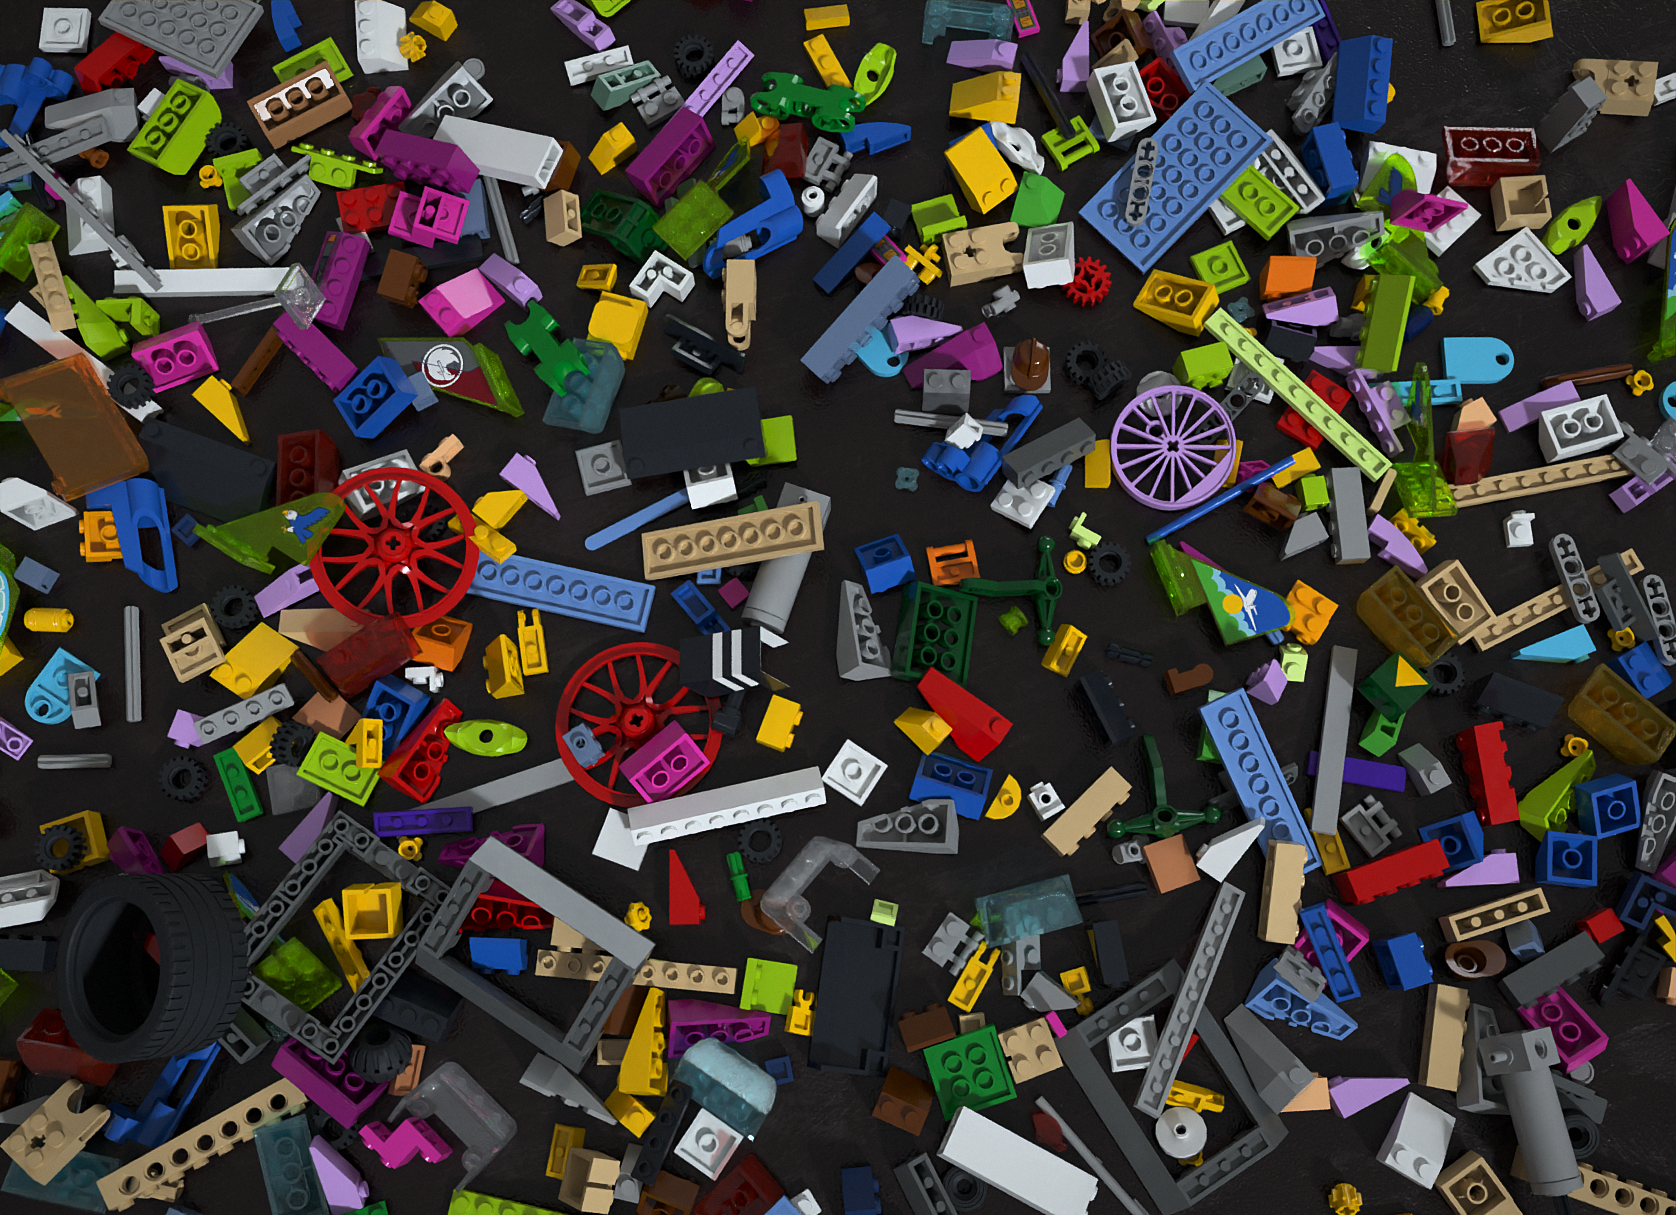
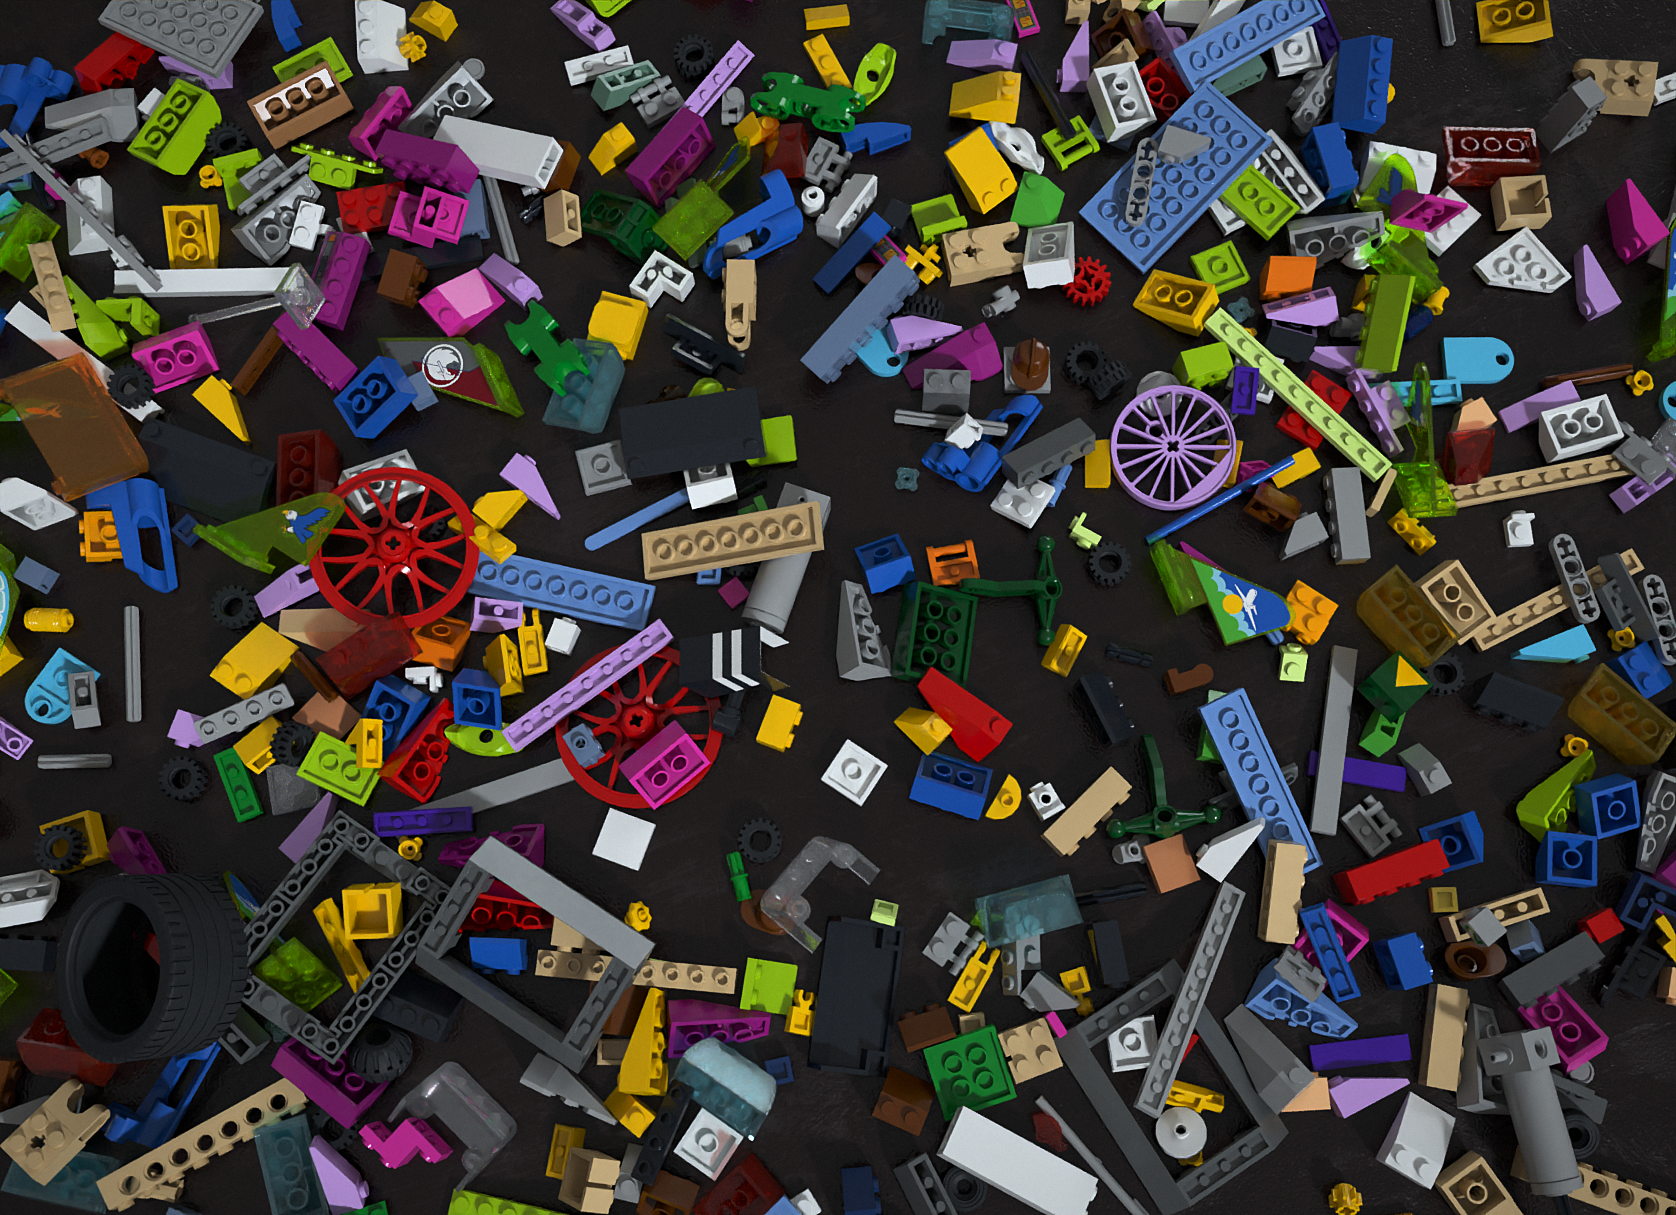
white plate [39,8,91,53] -> none
red slope [159,822,210,872] -> none
tan bracket [160,603,227,683] -> none
white brick [206,831,246,868] -> none
clear red piece [351,86,382,121] -> none
nougat plate [388,1044,425,1097] -> none
light nougat plate [419,434,464,482] -> none
yellow slope [576,264,617,293] -> none
white brick [627,766,826,846] -> none
red slope [669,850,706,925] -> none
blue slope [671,580,732,635] -> none
light grey wedge [856,799,959,854] -> none
clear neon green wheel [999,605,1028,635] -> none
yellow plate [1063,550,1087,574] -> none
lavender slope [1246,659,1288,705] -> none
lime brick [1295,474,1329,512] -> none
yellow hinge [1304,808,1350,875] -> none
lavender slope [1367,514,1428,580] -> none
lavender slope [1437,849,1520,888] -> none
red wedge [1456,721,1520,827] -> none
lime piece [1541,196,1602,255] -> none
none -> white plate [289,200,336,251]
none -> blue slope [452,668,502,731]
none -> lavender slope [470,597,523,633]
none -> lavender plate [501,619,674,753]
none -> white brick [545,617,581,656]
none -> light grey slope [1157,125,1211,164]
none -> dark purple plate [1230,366,1259,416]
none -> dark purple tile [1307,1034,1412,1071]
none -> light yellow tile [1428,887,1459,913]
none -> light grey brick [1459,906,1507,947]

